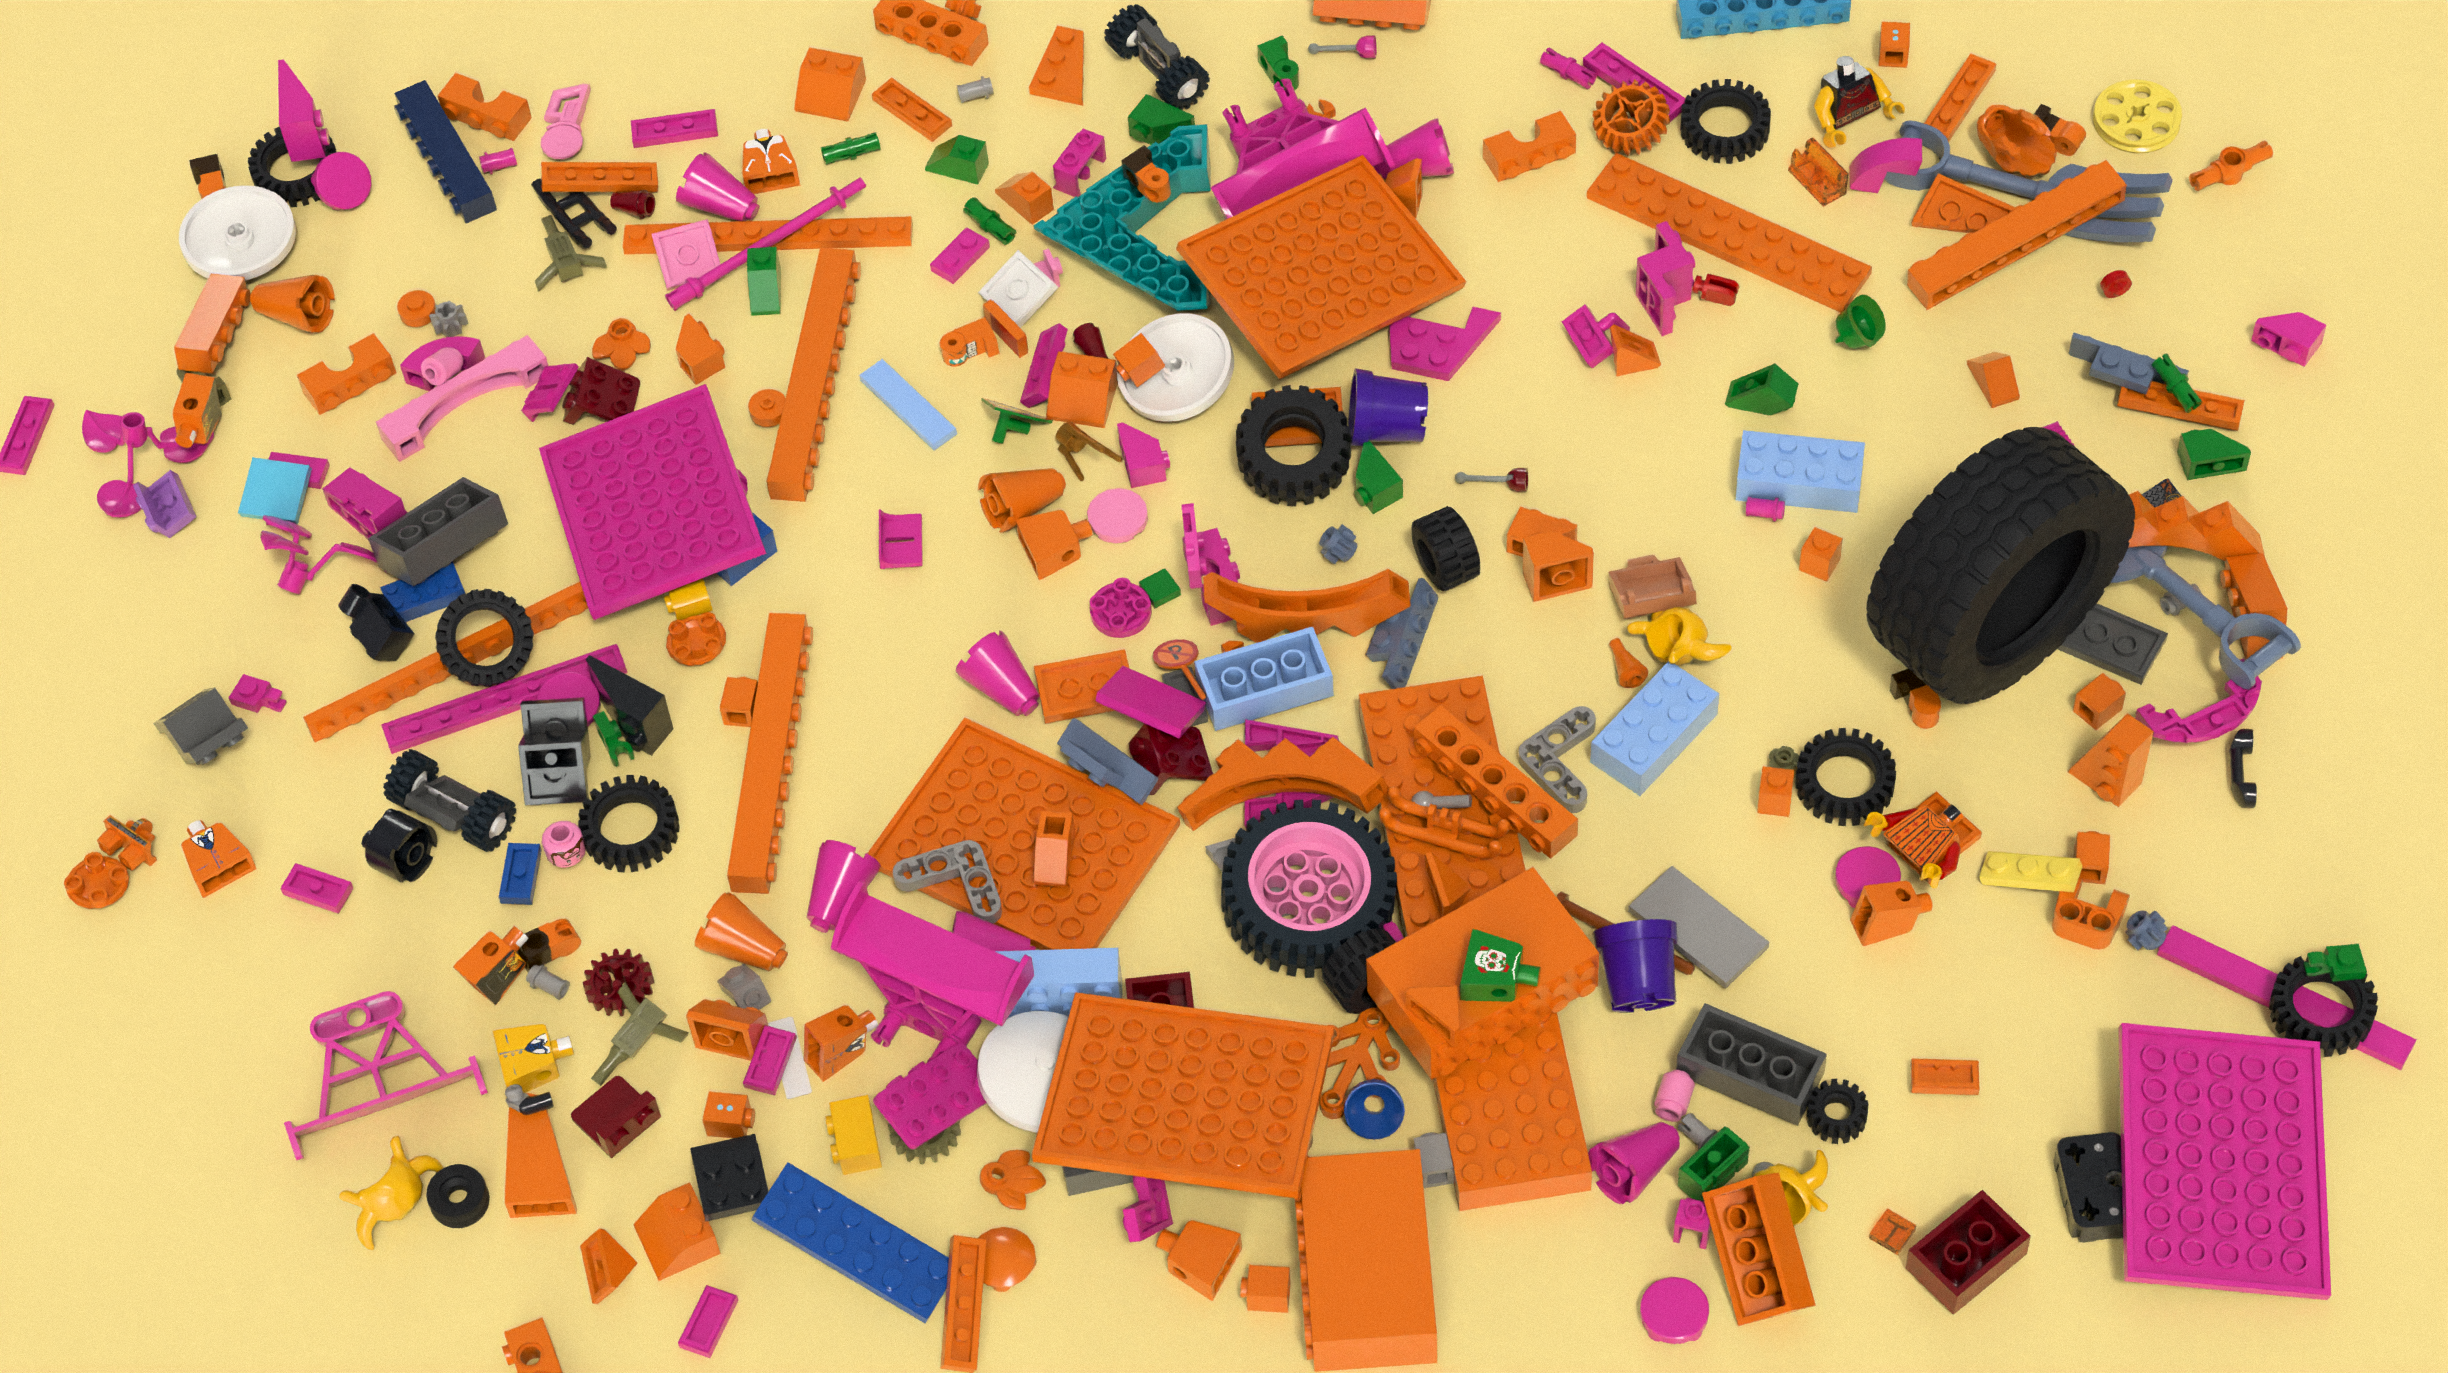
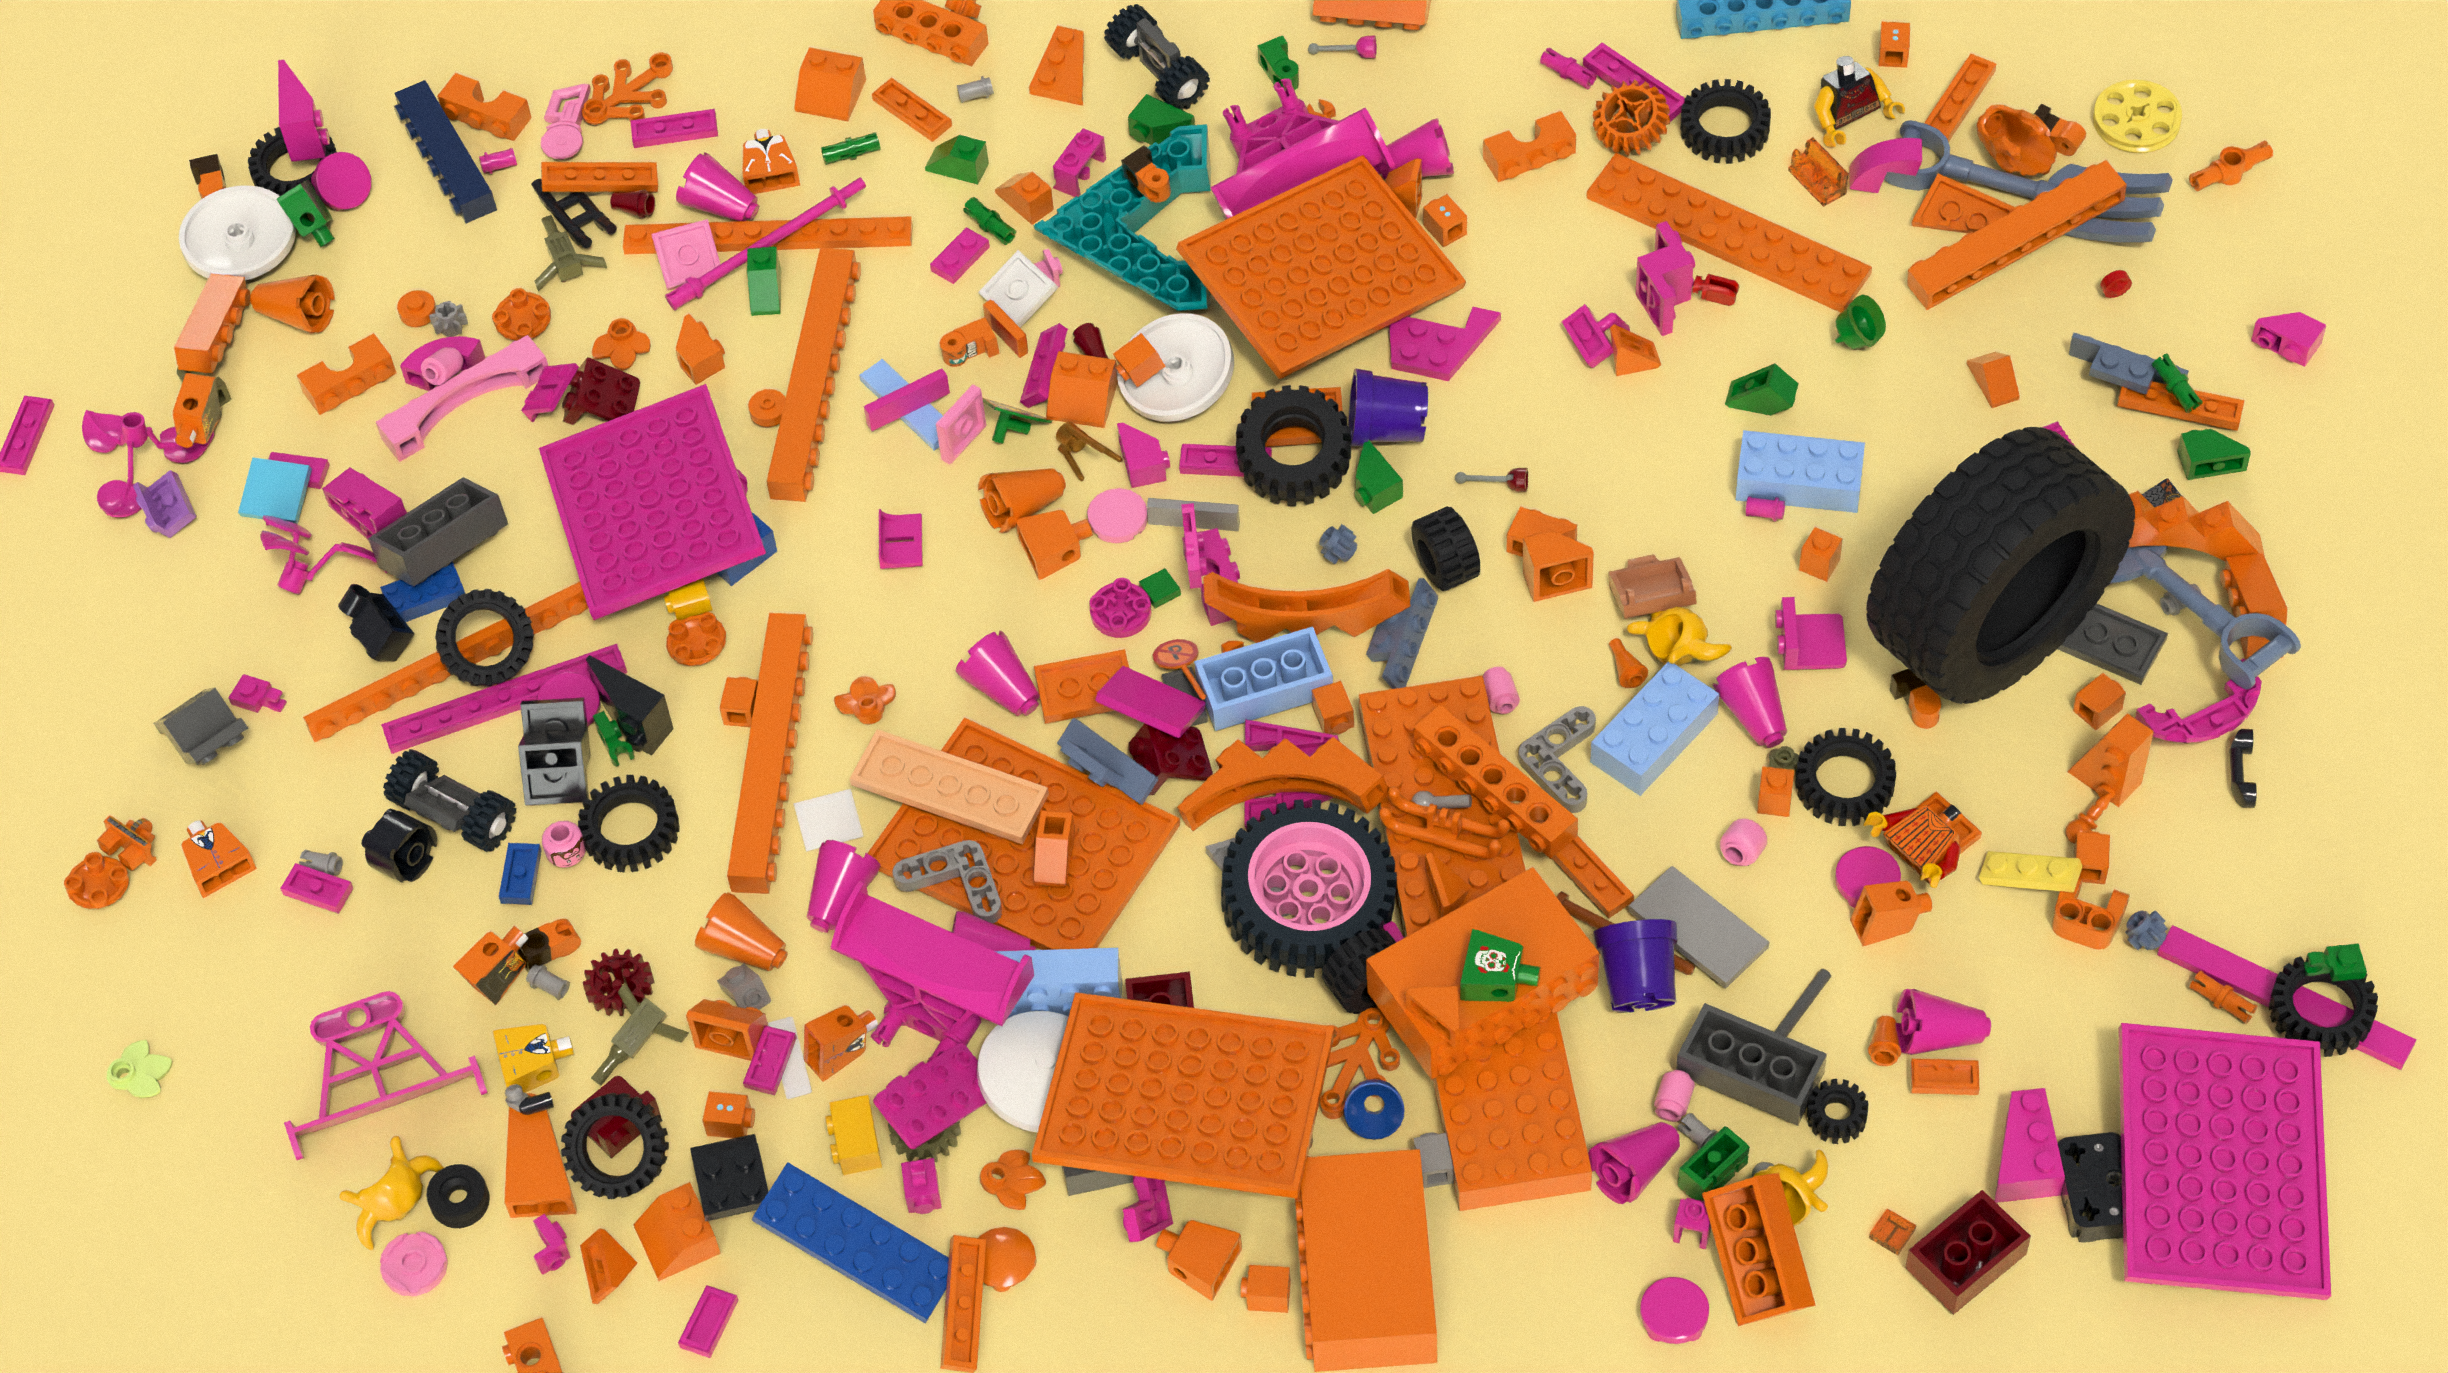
none -> yellowish green plate [107,1040,172,1098]
none -> green torso [276,179,335,247]
none -> light grey pin [299,850,343,876]
none -> bright pink tile [380,1232,448,1296]
none -> orange dish [492,288,551,341]
none -> dark pink bracket [533,1214,571,1275]
none -> black tyre [561,1093,669,1199]
none -> orange plant [582,52,673,125]
none -> white sticker [793,789,864,852]
none -> orange plate [834,676,896,724]
none -> light nougat plate [850,729,1049,844]
none -> dark pink tile [864,368,950,431]
none -> dark pink brick [901,1158,942,1214]
none -> bright pink tile [936,384,987,464]
none -> light grey tile [1147,498,1240,531]
none -> dark pink tile [1179,444,1272,477]
none -> orange brick [1312,681,1354,734]
none -> orange brick [1423,194,1467,247]
none -> bright pink brick [1483,667,1520,714]
none -> orange plate [1534,820,1634,919]
none -> dark pink cone [1713,657,1787,748]
none -> bright pink head [1720,819,1767,866]
none -> dark grey bar [1774,969,1831,1037]
none -> dark pink bracket [1775,597,1847,670]
none -> orange cone [1868,1016,1901,1066]
none -> dark pink cone [1896,989,1991,1055]
none -> dark pink wedge [1994,1088,2065,1203]
none -> orange bar [2066,793,2112,844]
none -> orange pin [2189,971,2258,1024]

